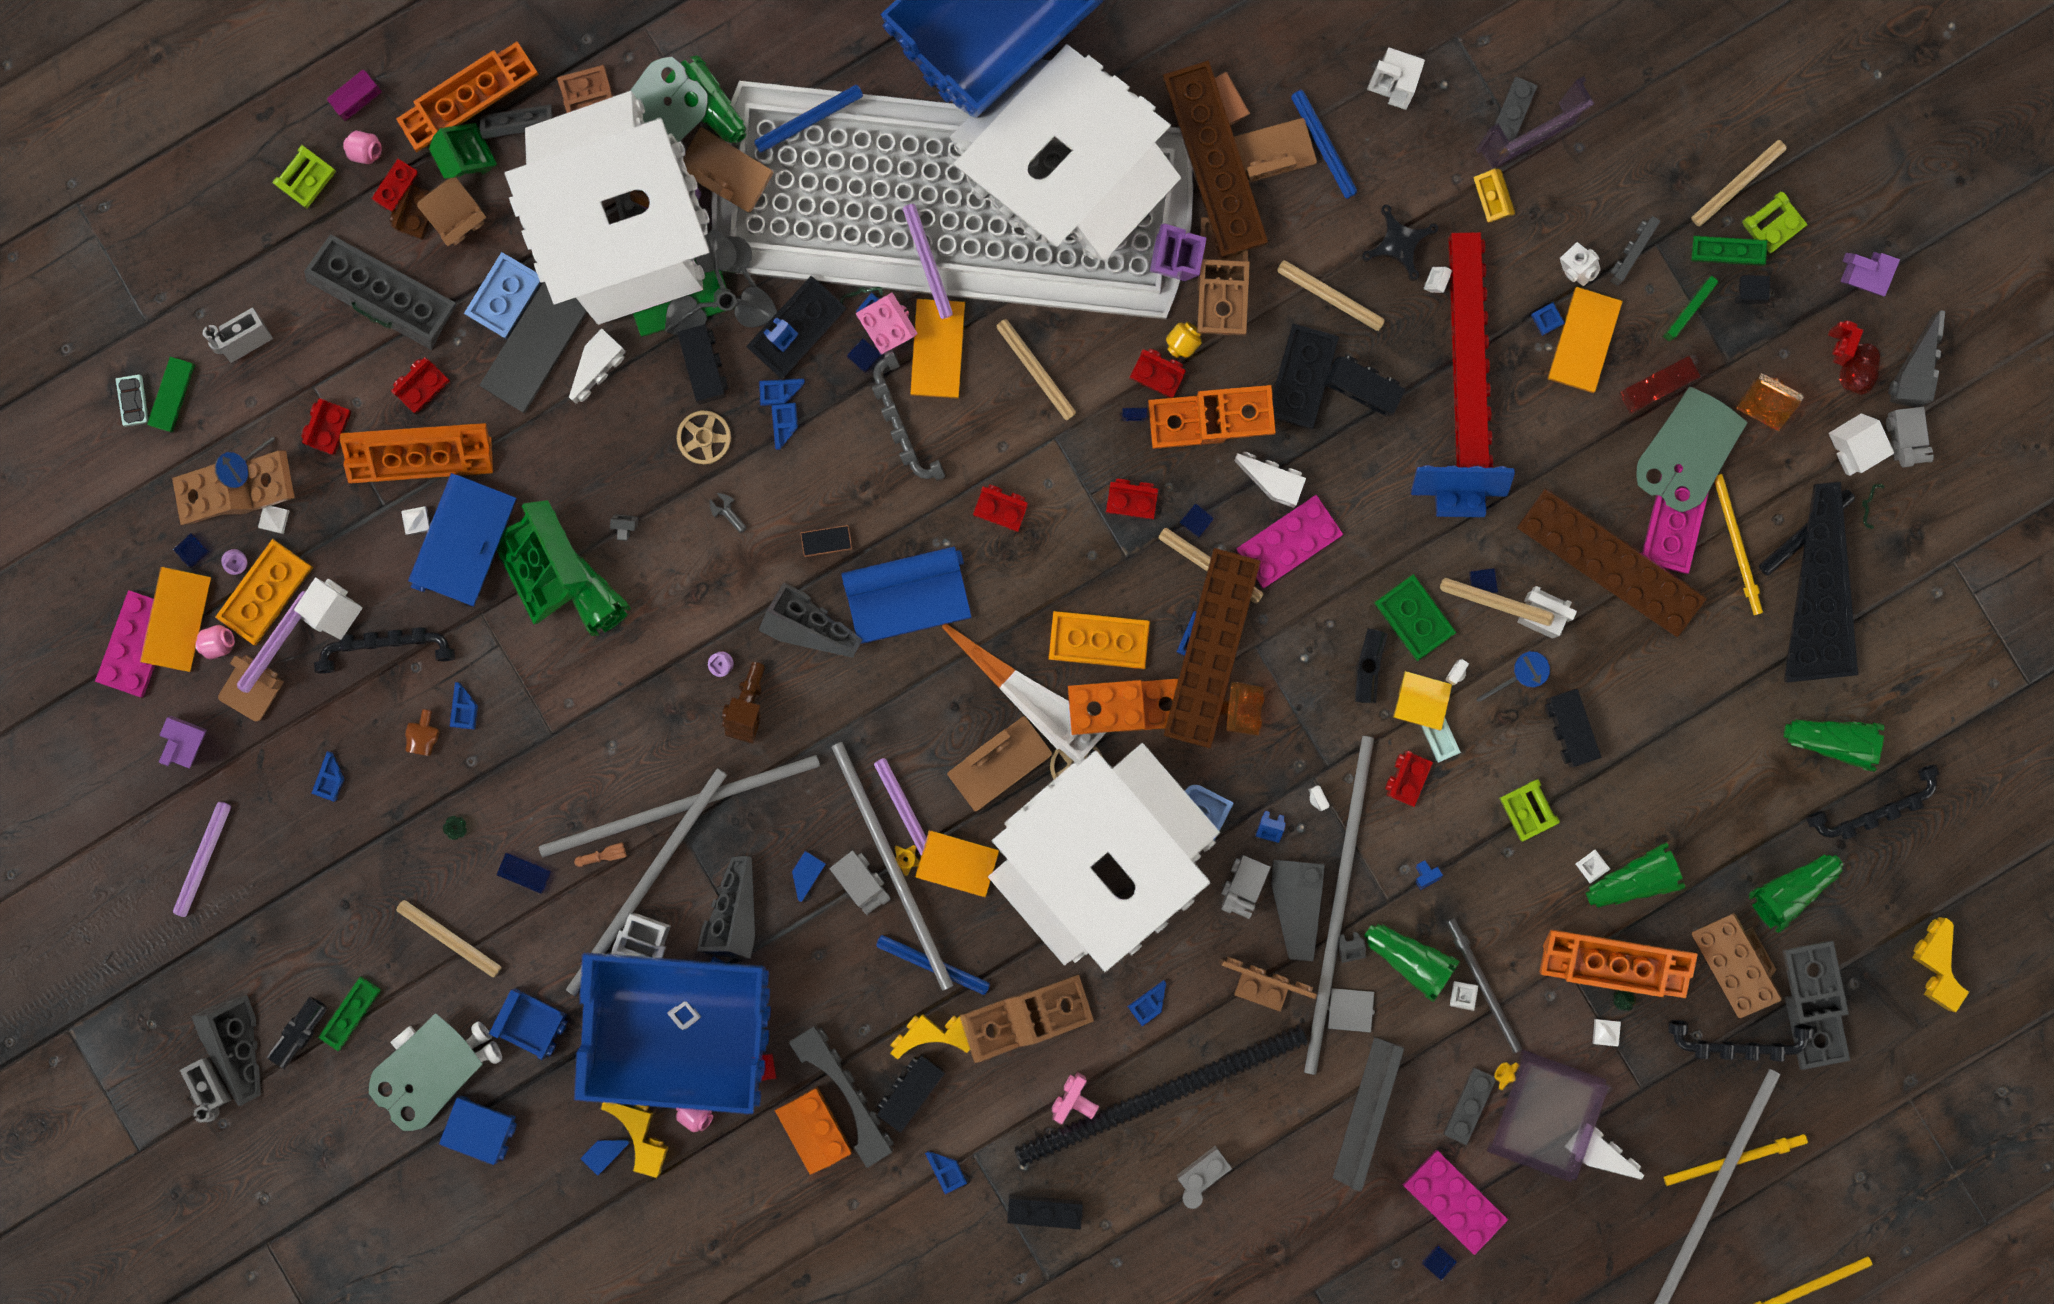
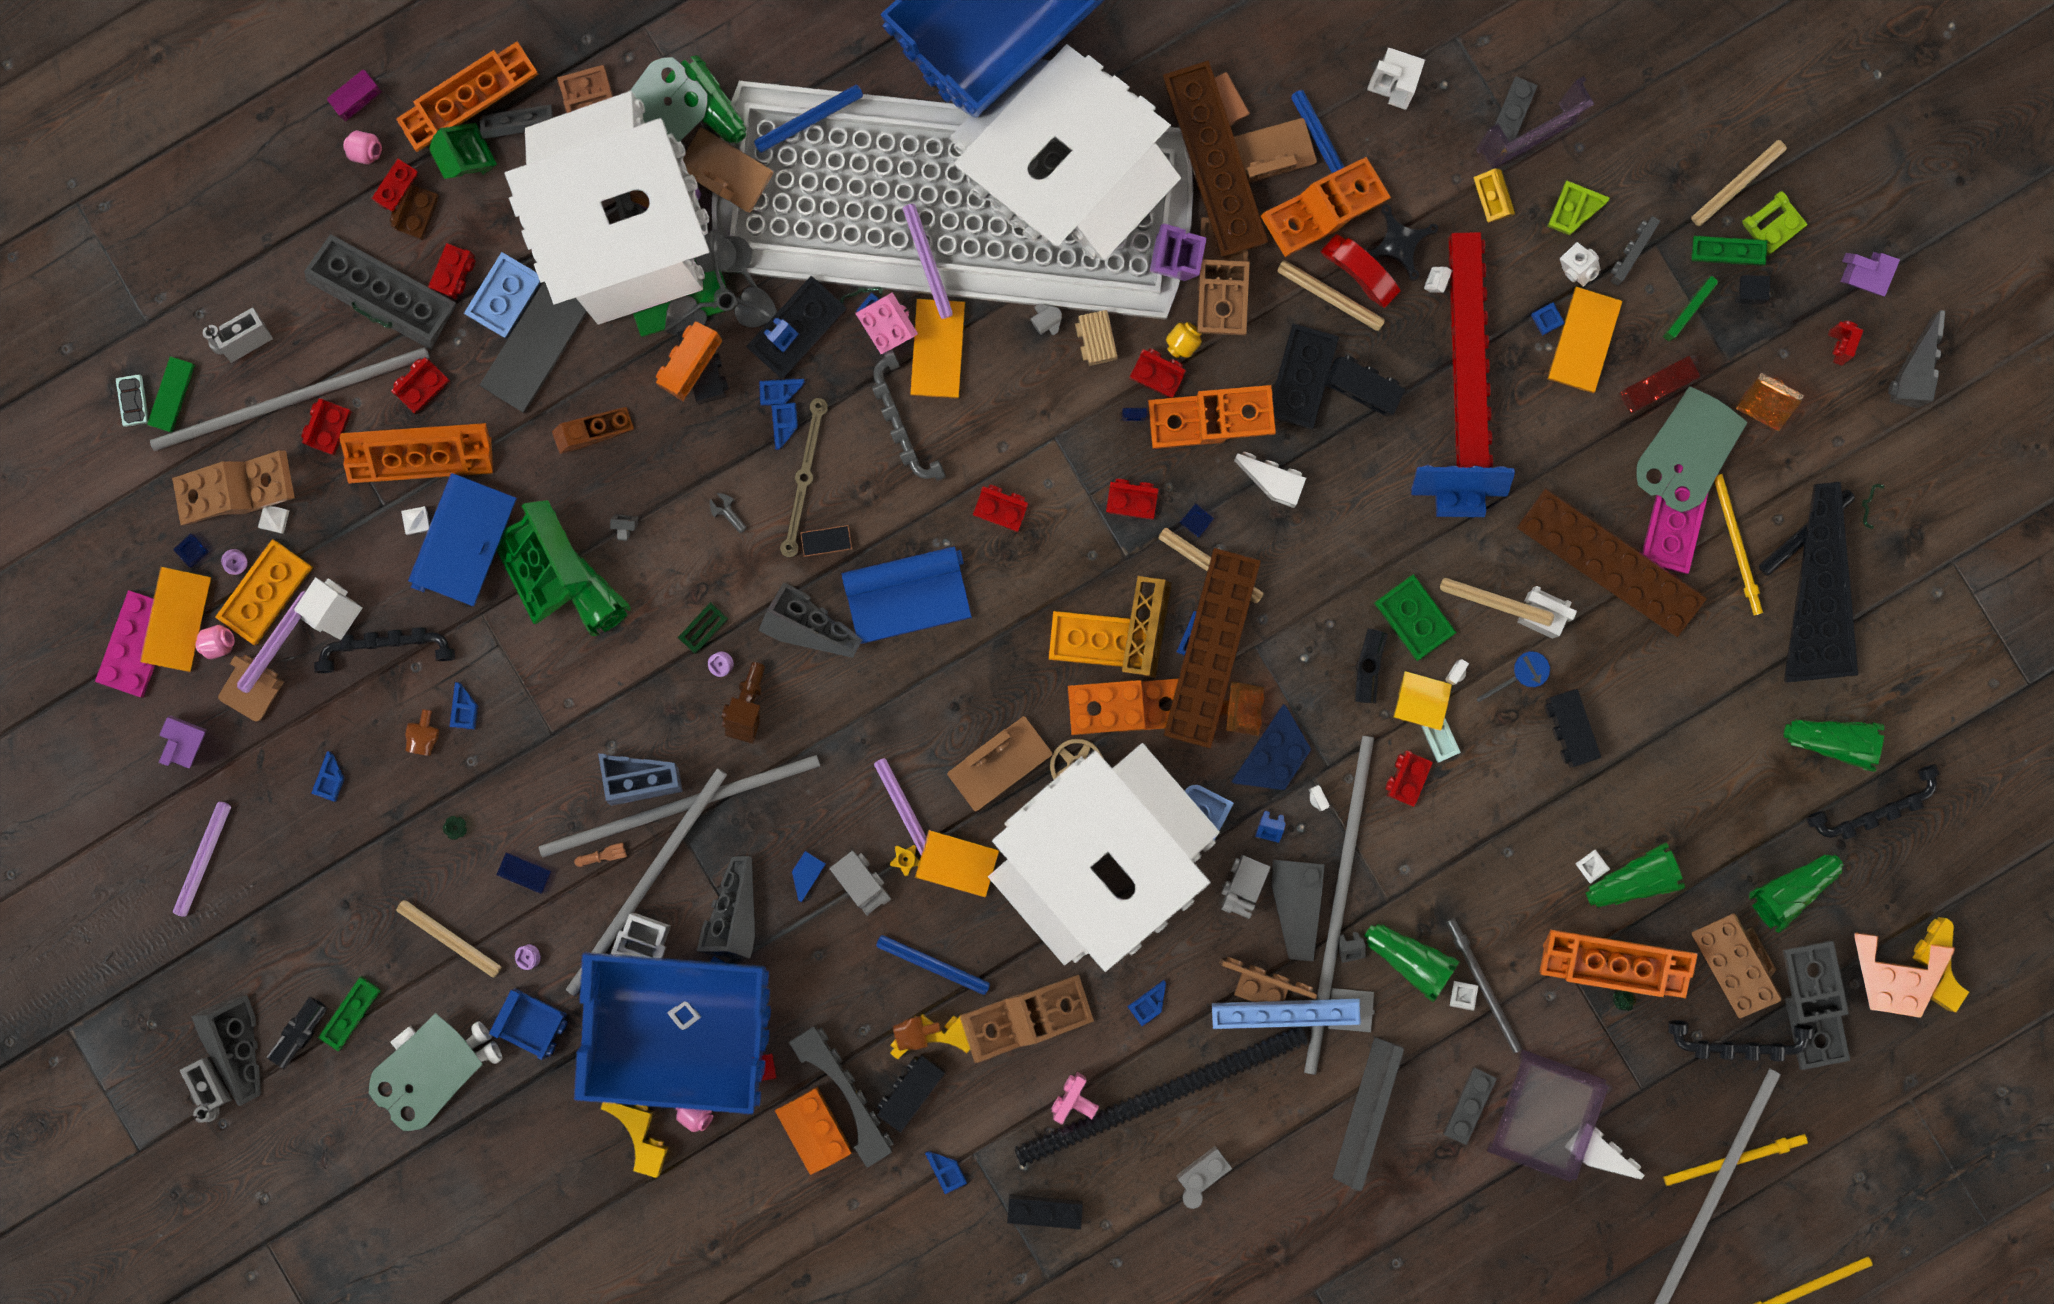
blue piece [215,437,275,488] -> none
lime plate [272,145,336,209] -> none
medium nougat bracket [417,177,486,246] -> none
blue panel [439,1095,517,1165] -> none
white slope [569,328,626,404] -> none
blue tile [580,1139,630,1176] -> none
tan wheel [677,410,731,464] -> none
light grey piece [831,742,954,991] -> none
clear blue tile [847,338,881,373] -> none
white plate [942,624,1106,762] -> none
tan axle [997,319,1076,420] -> none
dark pink plate [1236,495,1343,589] -> none
dark pink plate [1402,1150,1508,1255] -> none
blue tile [1416,860,1443,891] -> none
clear blue tile [1422,1244,1457,1281] -> none
clear blue tile [1469,568,1498,593] -> none
yellow plate [1494,1062,1519,1090] -> none
lime plate [1499,779,1560,842] -> none
white tile [1592,1019,1621,1046] -> none
white plate [1829,414,1894,476] -> none
clear red piece [1839,343,1880,395] -> none
light grey hinge [1886,407,1934,467] -> none
none -> light grey piece [150,347,430,451]
none -> red bracket [428,243,475,299]
none -> lavender tile [515,944,541,970]
none -> dark orange slope [552,407,634,454]
none -> sand blue wedge [598,753,683,806]
none -> orange slope [656,321,722,401]
none -> dark green tile [677,602,728,654]
none -> dark tan piece [780,398,828,558]
none -> dark orange piece [893,1016,941,1051]
none -> light grey piece [1030,304,1062,336]
none -> tan brick [1075,310,1118,366]
none -> pearl gold fence [1122,576,1172,678]
none -> light blue tile [1212,999,1361,1029]
none -> dark blue wing [1231,704,1311,790]
none -> orange bracket [1261,157,1391,257]
none -> red arch [1320,234,1401,308]
none -> lime wing [1547,181,1609,235]
none -> wing [1855,932,1955,1018]

